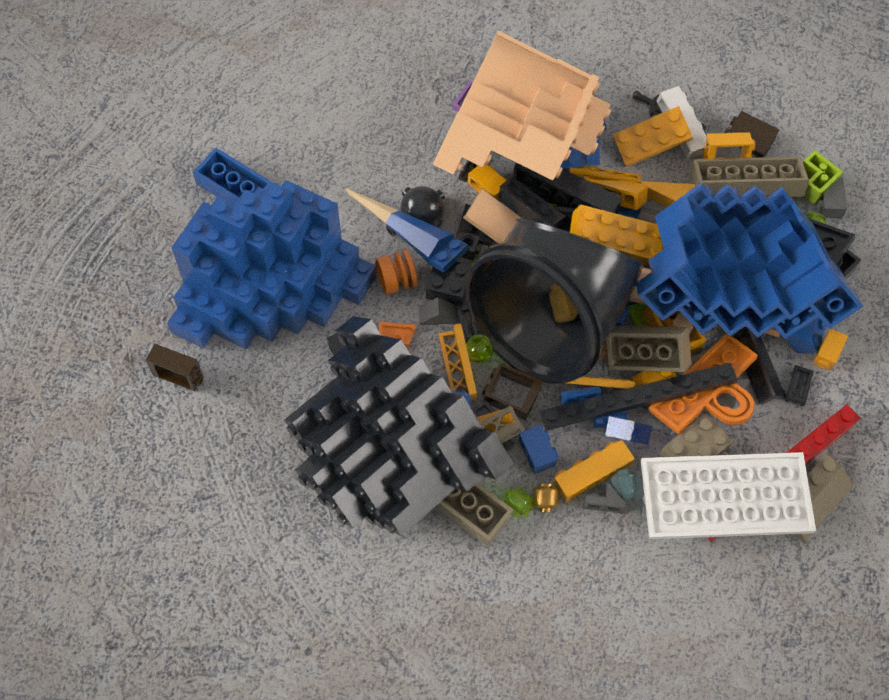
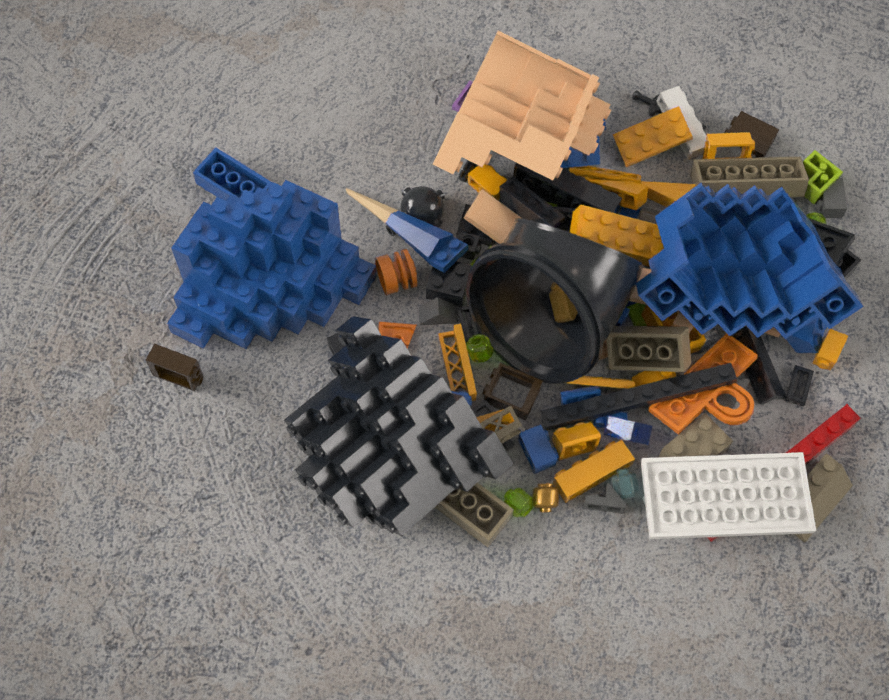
none -> light orange slope [552,422,601,461]

